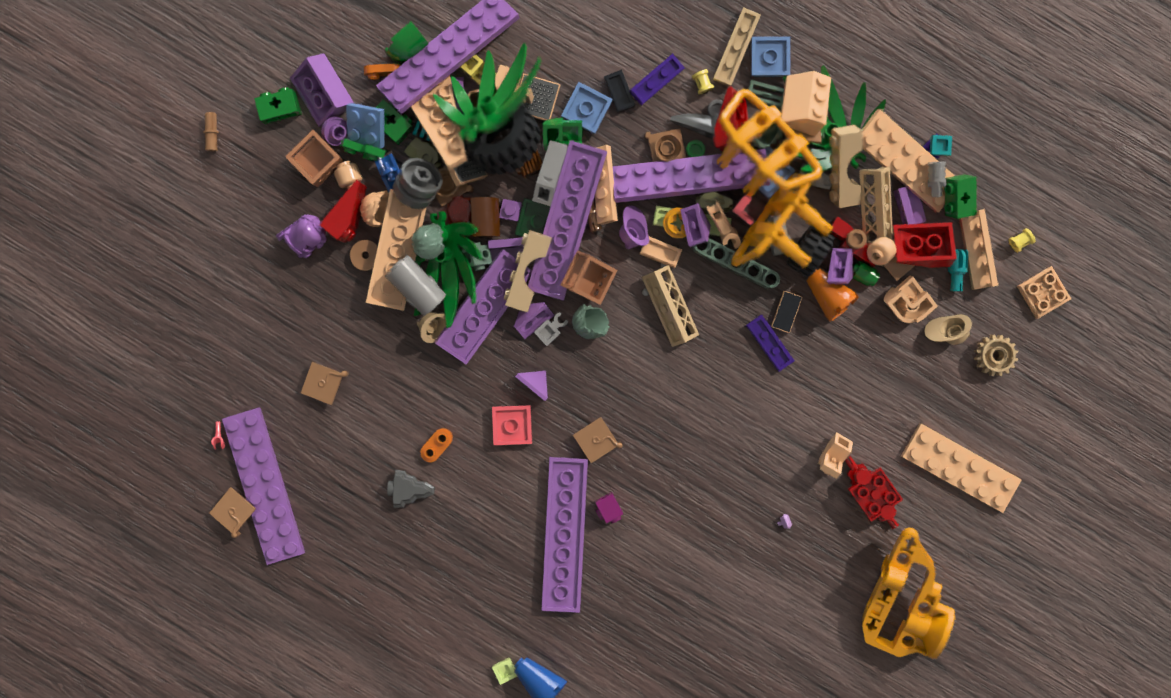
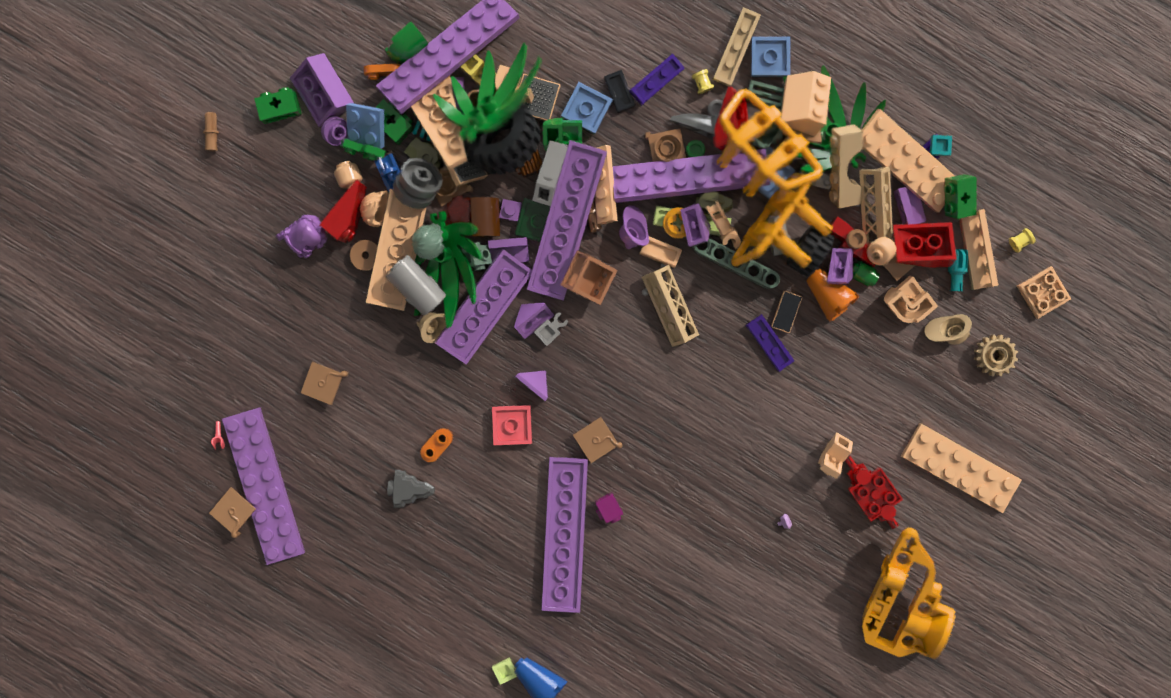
nougat piece [285,130,344,188] -> none
tan arch [504,230,552,312] -> none
sand green hair [572,304,610,339] -> none
coral panel [733,193,754,225] -> none
light grey hinge [928,162,946,197] -> none

